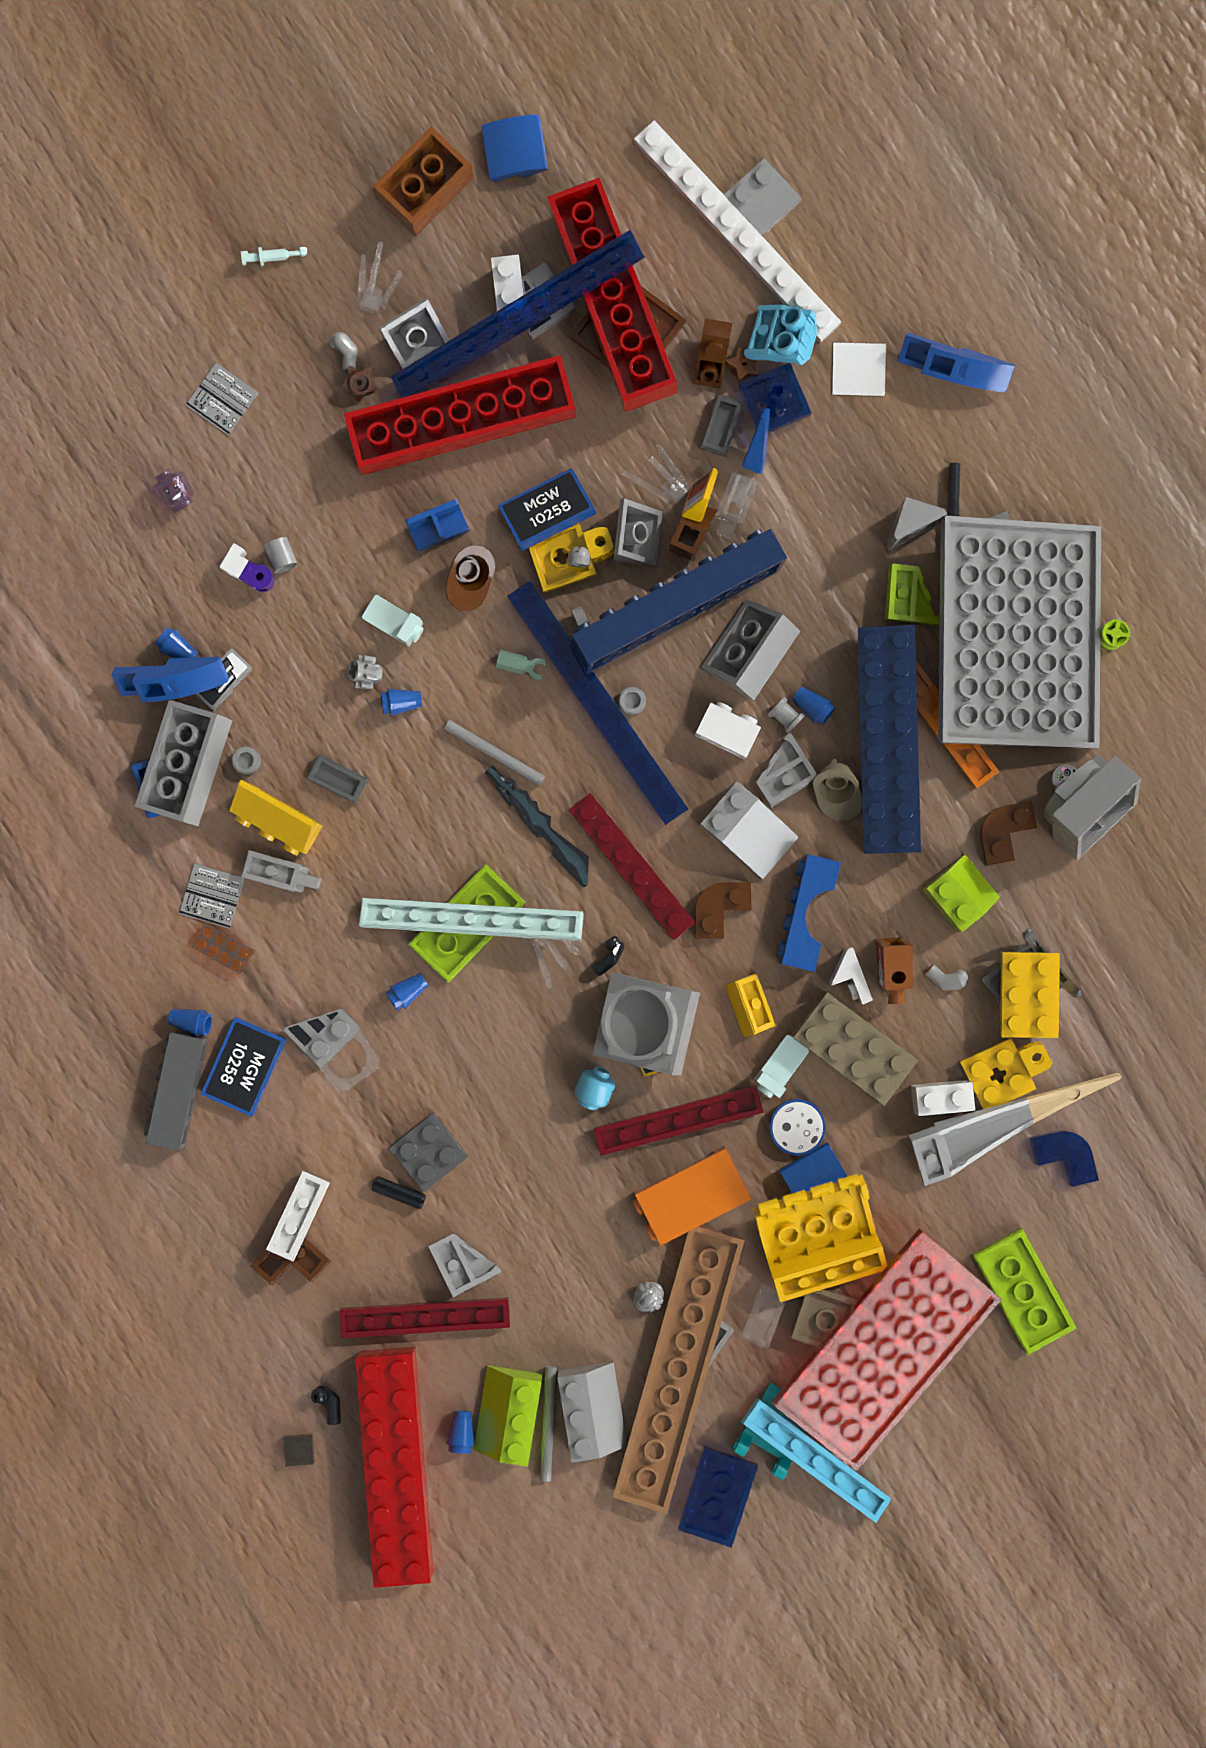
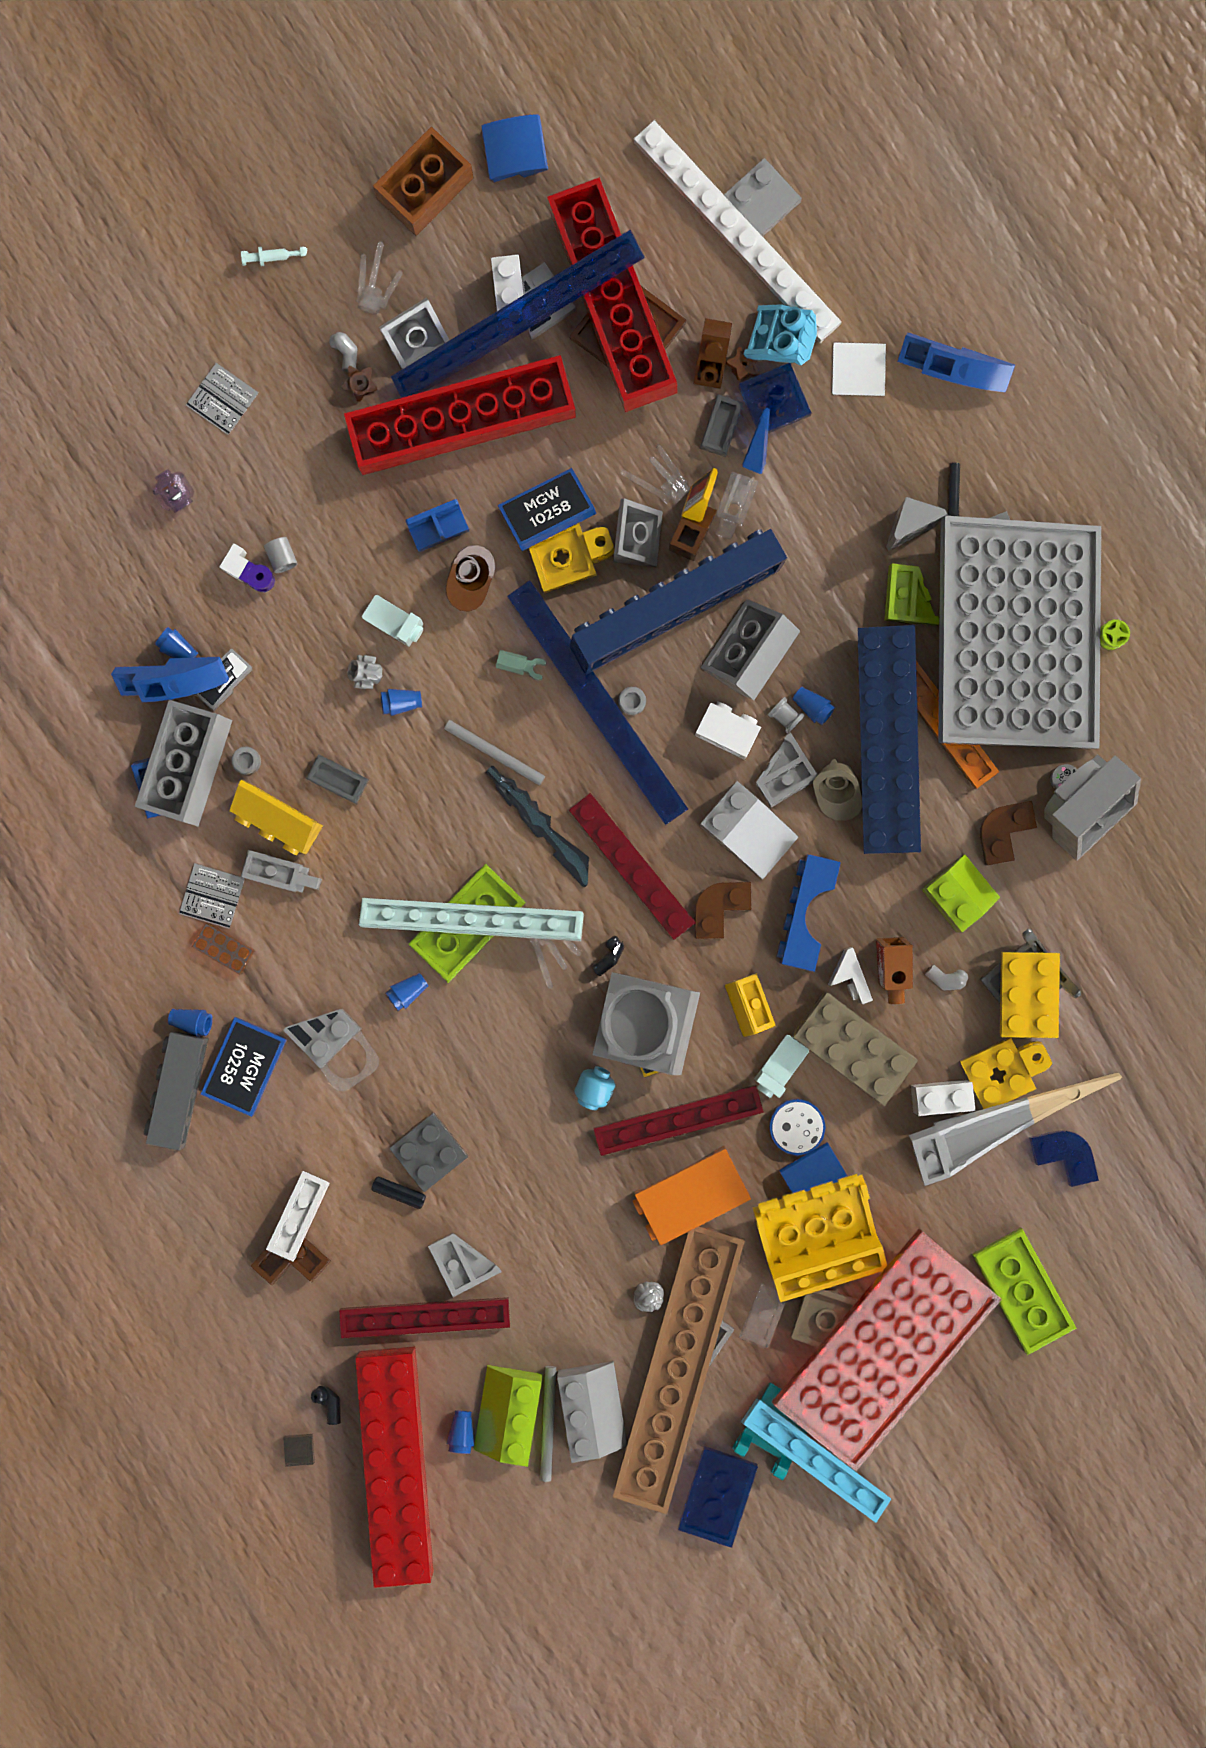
light grey hinge [567,546,590,568] -> none
light grey tile [571,606,588,627] -> none

